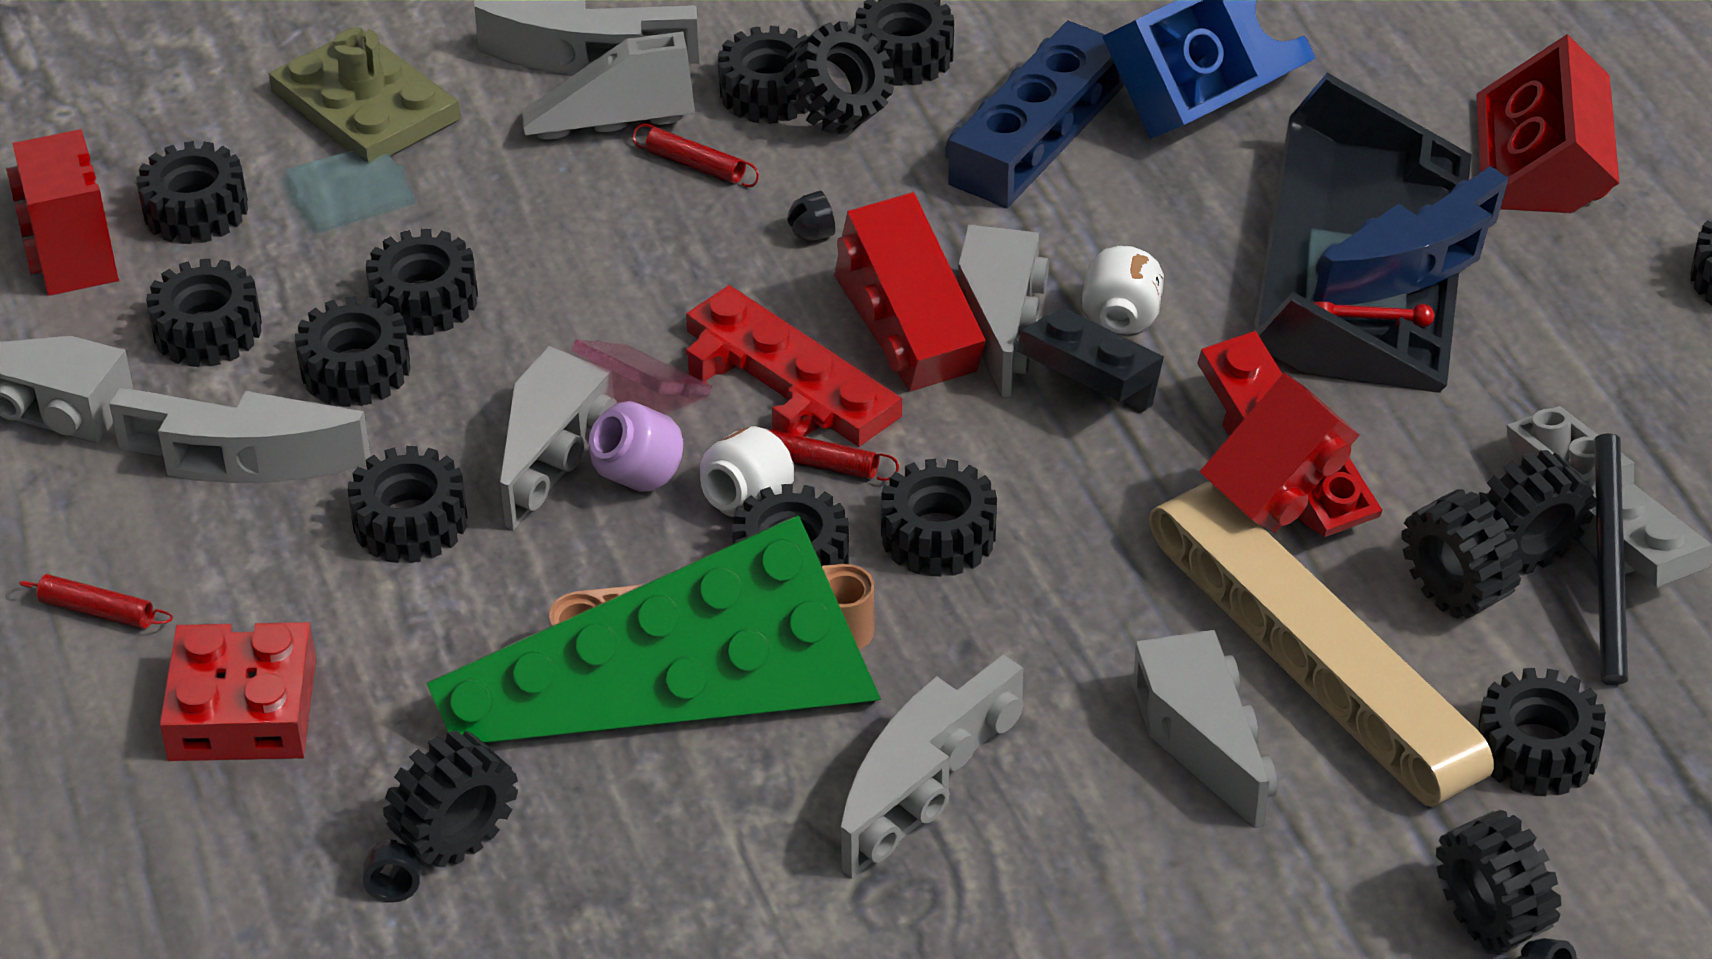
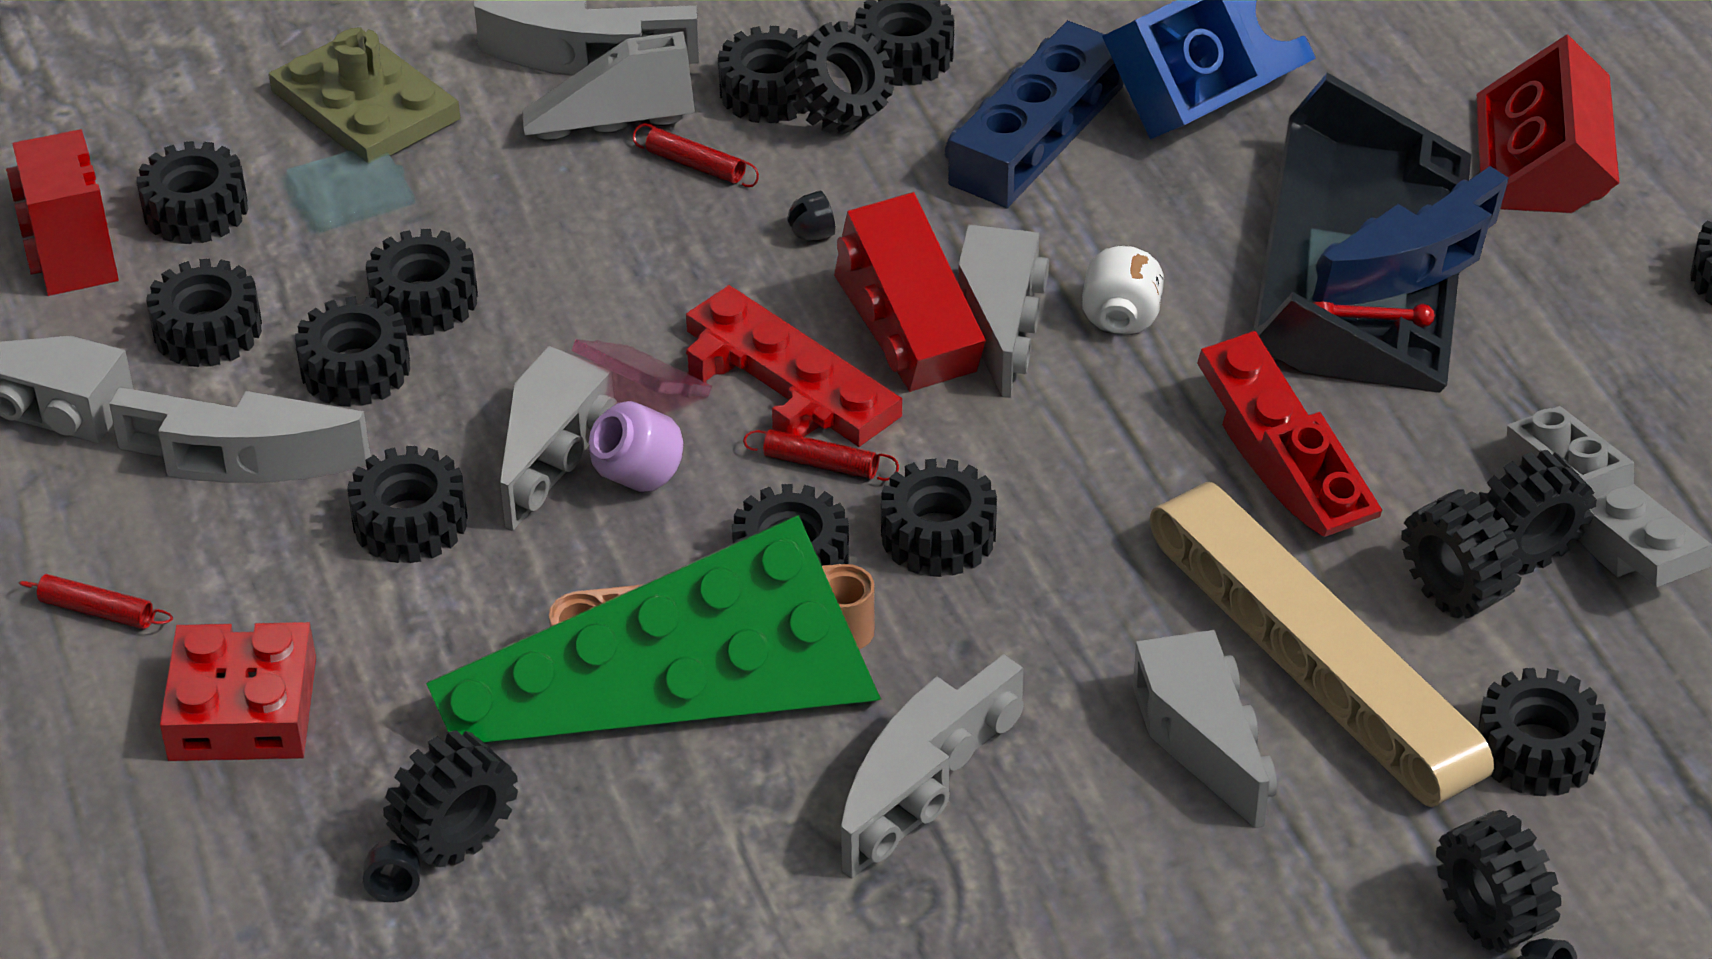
white head [700,426,794,517] -> none
black bracket [1017,307,1164,412] -> none
red brick [1199,372,1360,533] -> none
black bar [1594,433,1628,685] -> none

